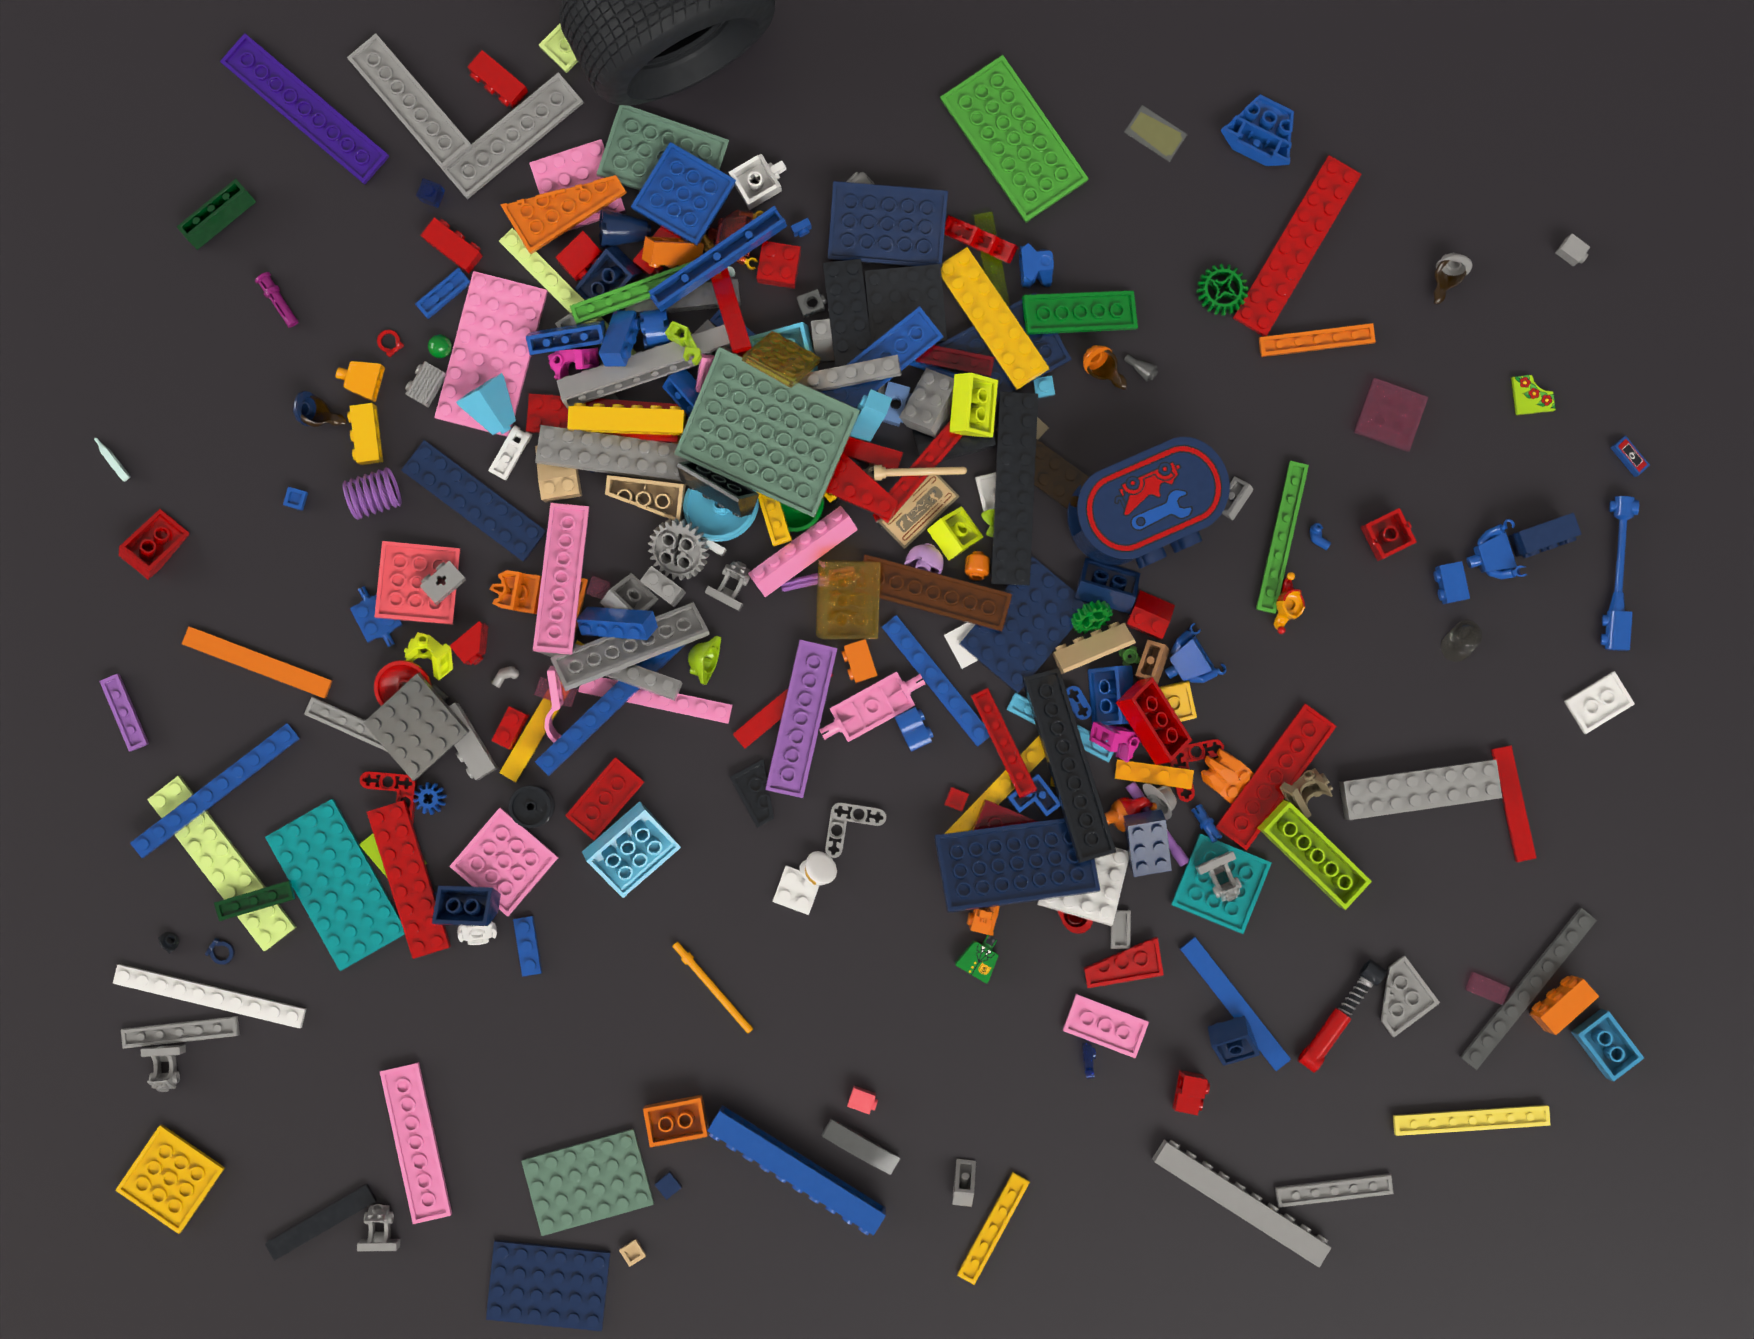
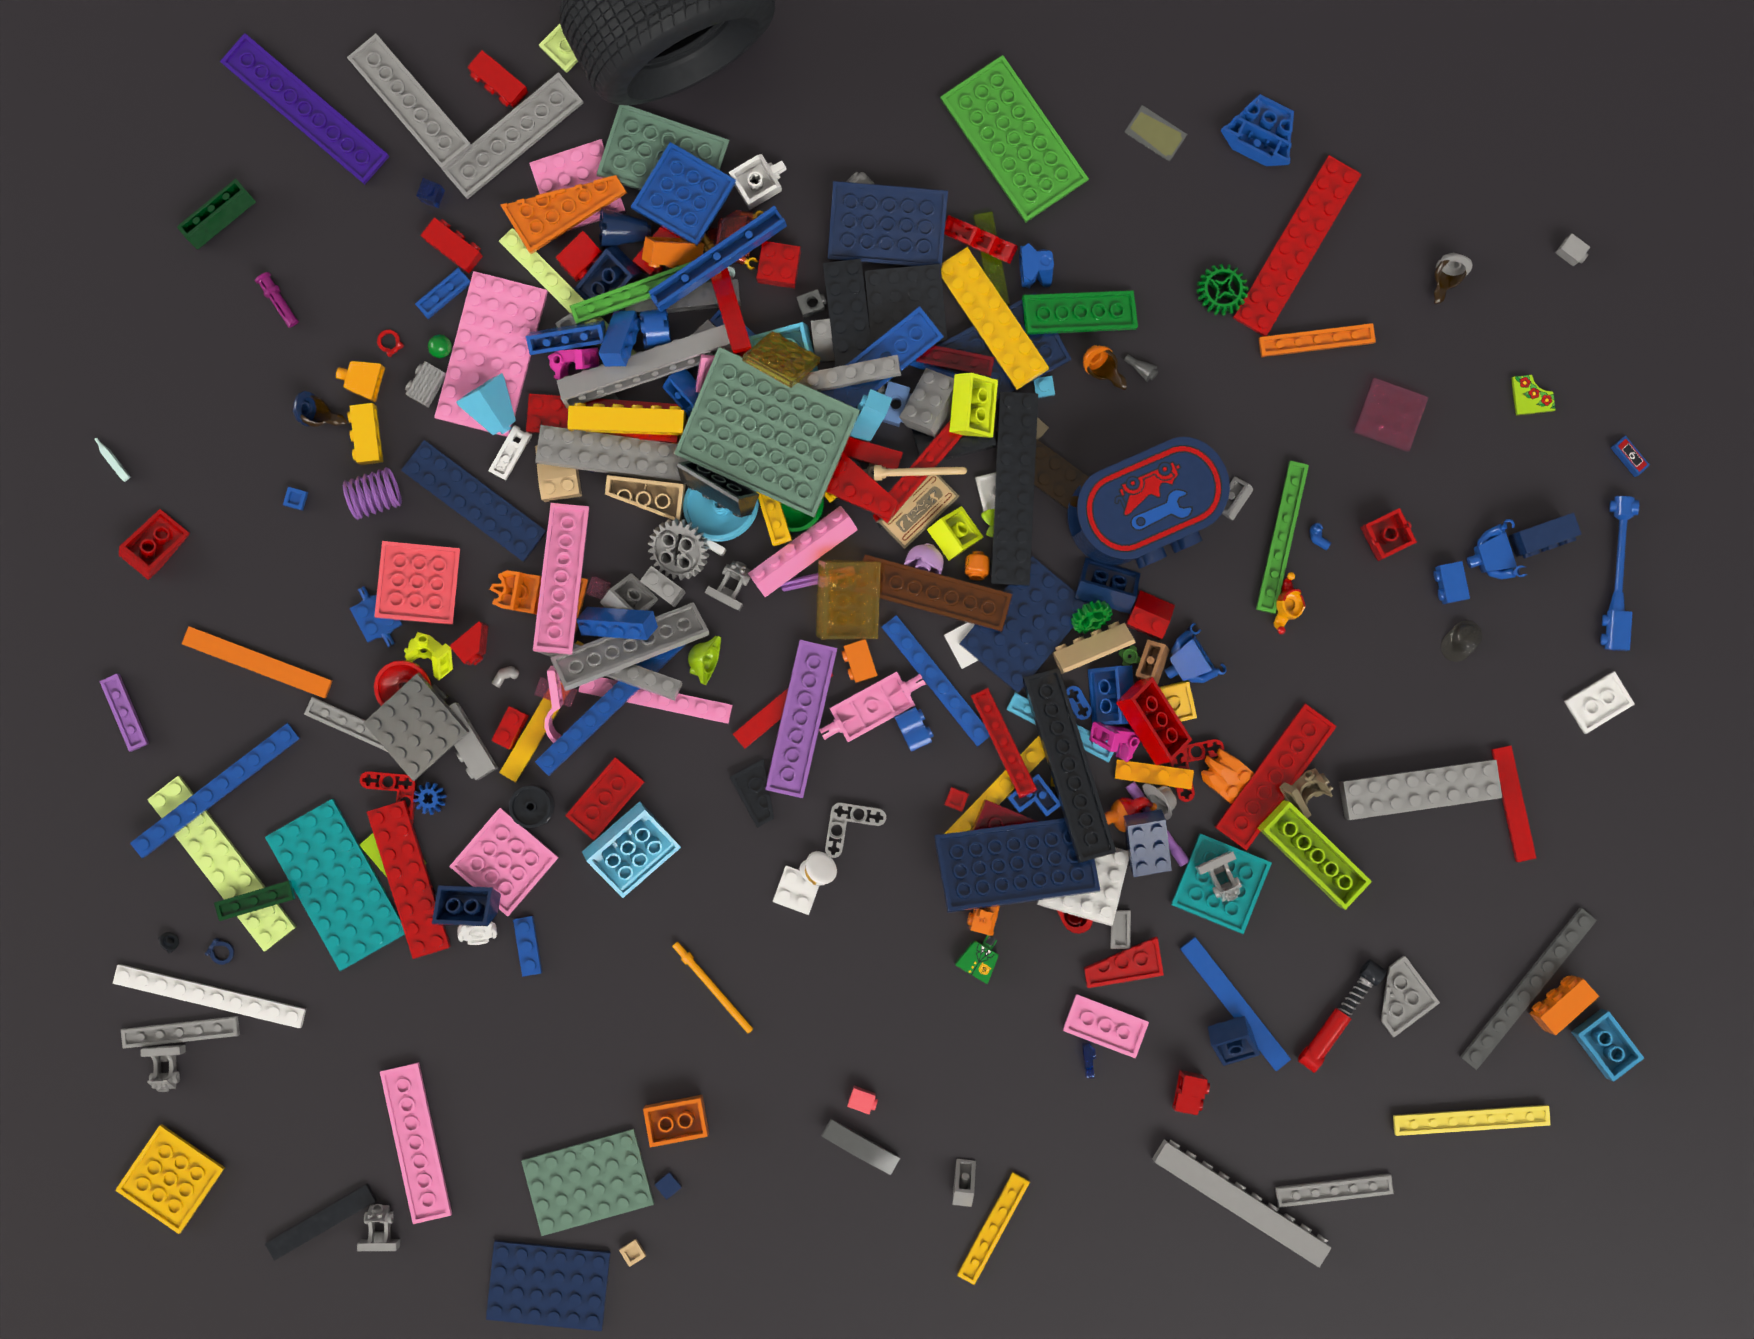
light grey brick [420,561,466,606] -> none
lime piece [665,321,702,366] -> none
blue brick [707,1105,886,1236] -> none
blue plate [791,218,812,237] -> none
blue pin [1191,804,1222,843] -> none
clear pink tile [1465,972,1510,1005] -> none

